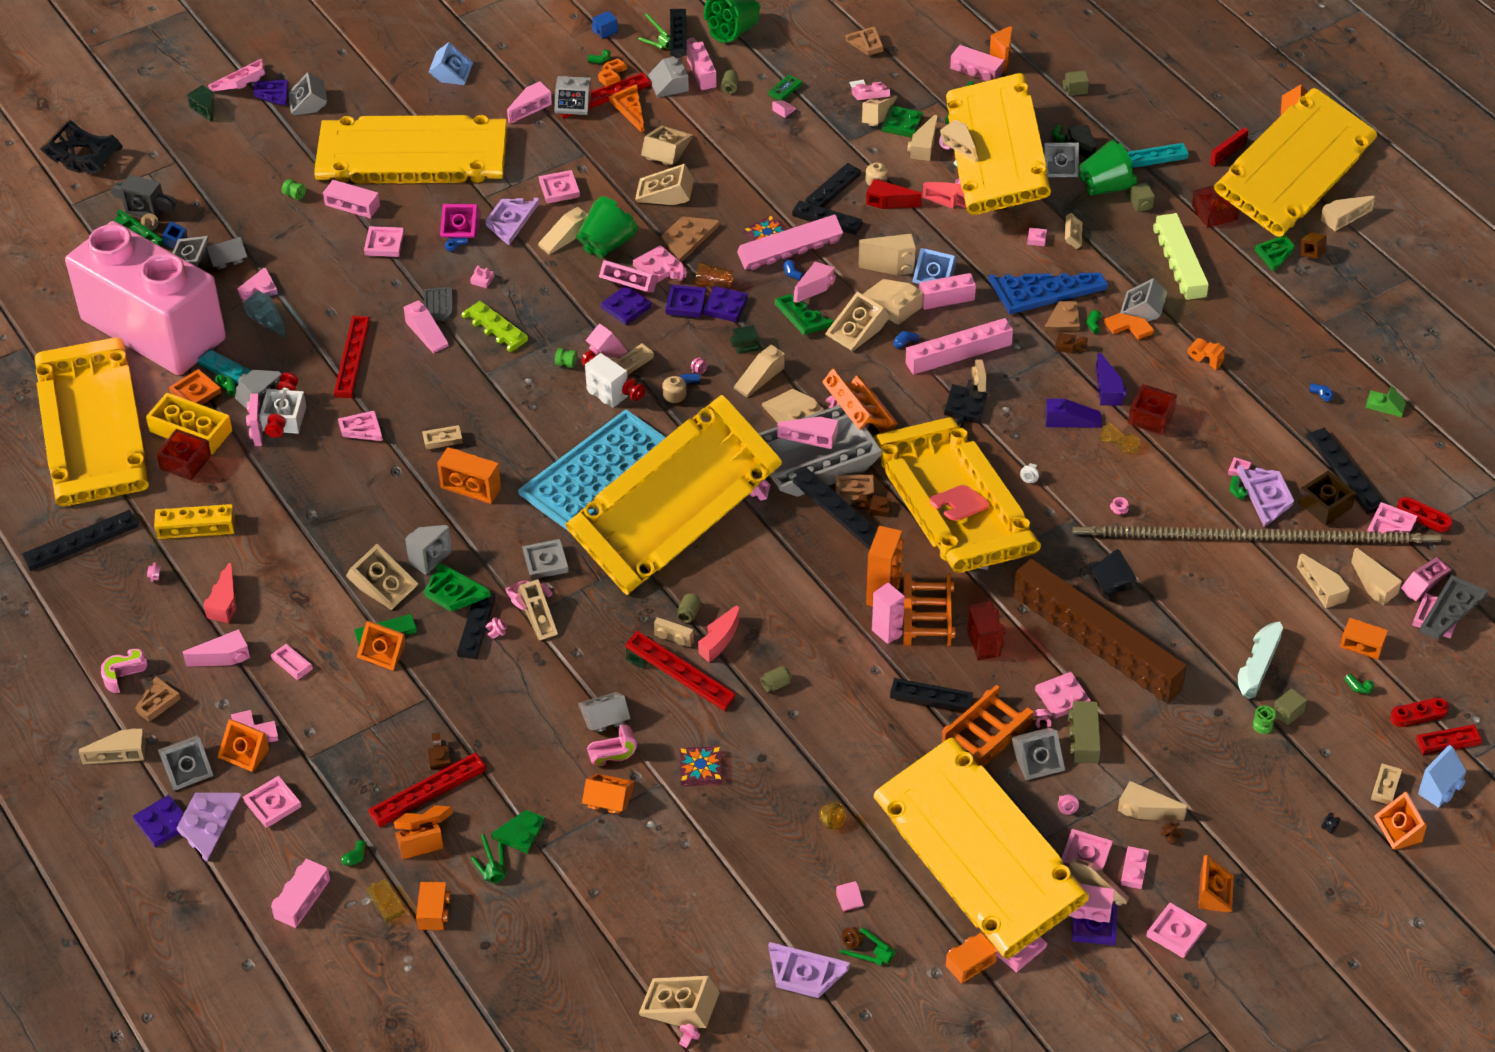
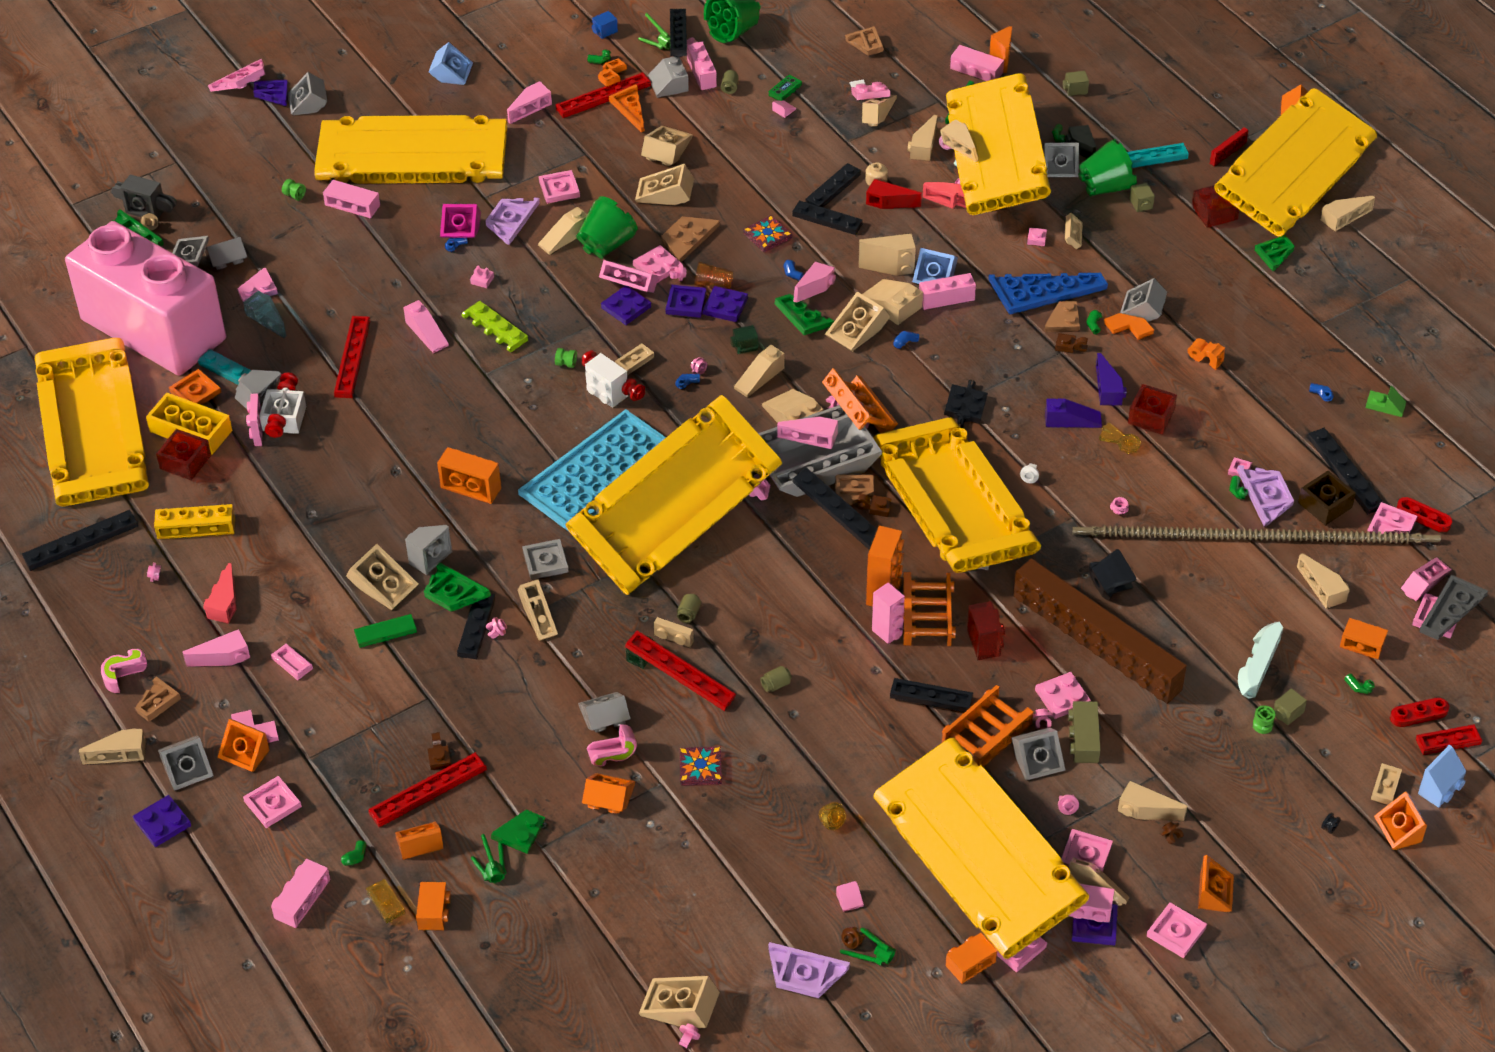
black fence [40,120,123,174] -> none
blue brick [162,221,187,249] -> none
lavender wing [177,793,241,861] -> none
clear green slope [187,85,215,122] -> none
green arm [215,374,236,397] -> none
bright pink wing [338,411,382,441] -> none
orange slope [357,621,406,671] -> none
bright pink plate [364,226,404,257] -> none
orange tile [394,805,453,830] -> none
tan plate [422,425,463,450] -> none
dark grey window [424,287,453,323] -> none
bright pink helmet [505,580,553,610] -> none
light grey slope [554,76,592,115] -> none
bright pink slope [586,324,628,358] -> none
tan head [662,376,687,403] -> none
coral slope [698,605,739,663] -> none
bright pink brick [737,214,843,270] -> none
green plate [882,106,923,138] -> none
bright pink brick [906,318,1013,375] -> none
coral piece [930,485,989,521] -> none
tan plate [972,360,986,392] -> none
bright pink plate [1121,846,1149,889] -> none
yellowish green brick [1153,213,1209,300] -> none
reddish brown brick [1301,232,1327,258] -> none
tan slope [1351,548,1402,605] -> none

